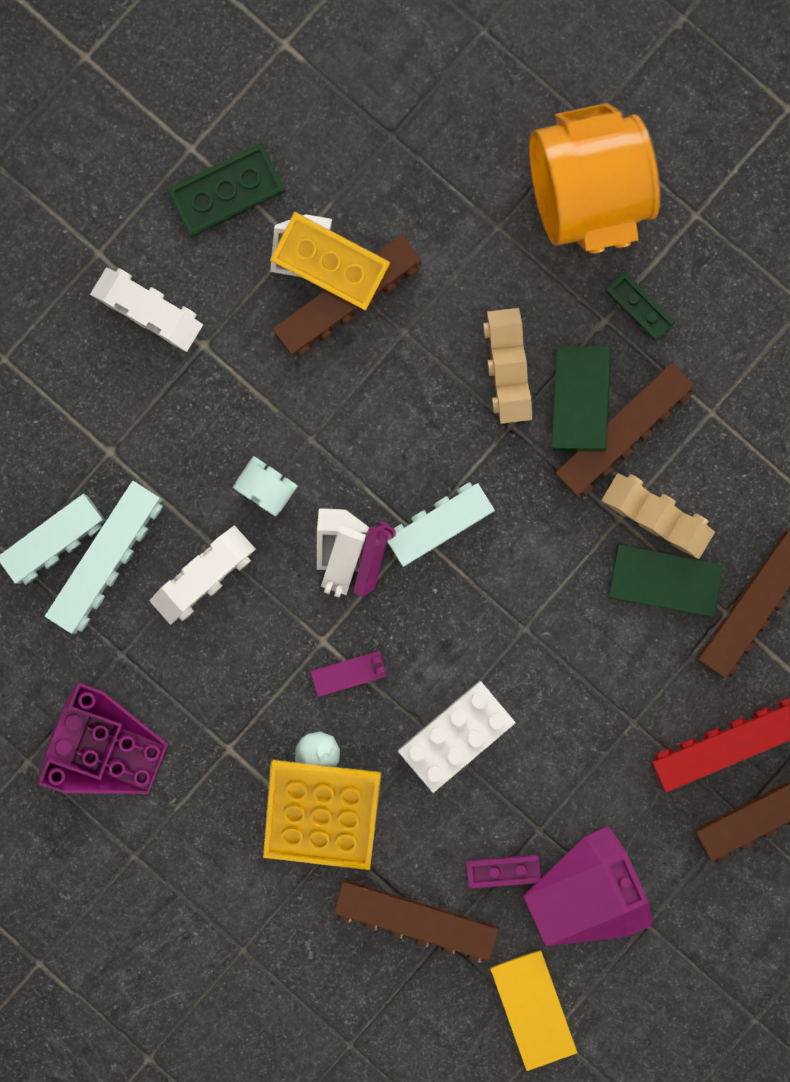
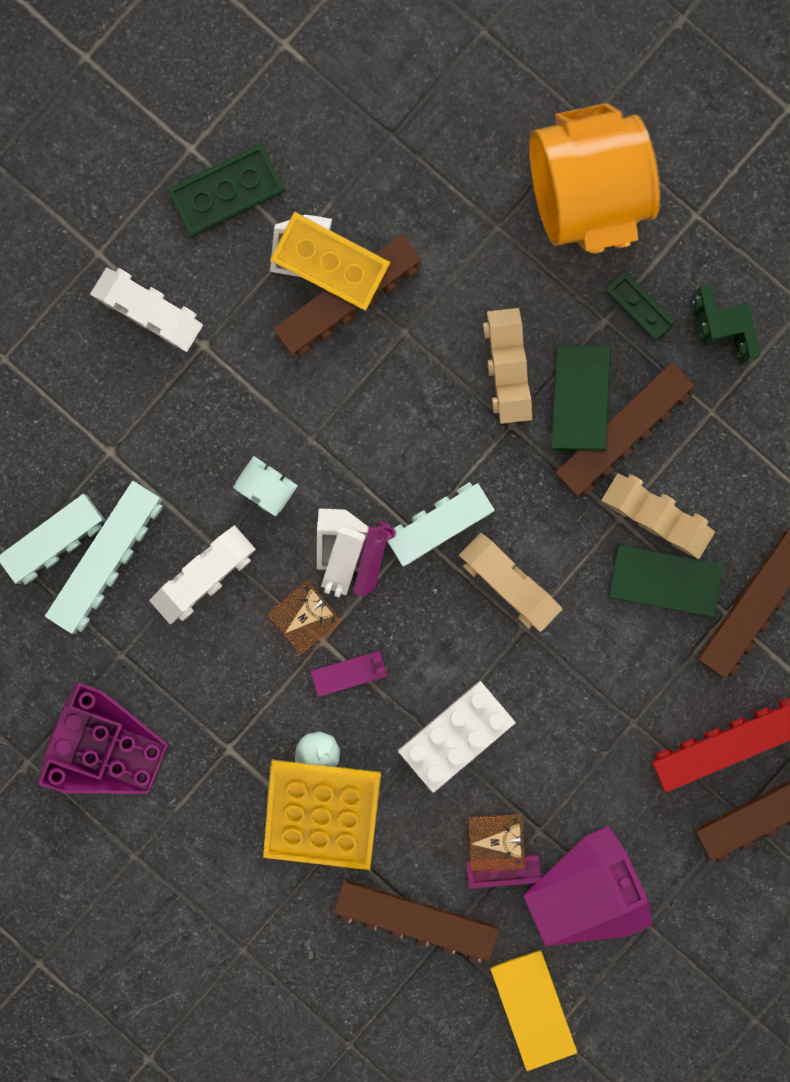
none -> clear orange tile [267,580,342,655]
none -> tan brick [459,532,563,632]
none -> clear orange tile [469,814,526,873]
none -> dark green bracket [690,284,761,365]

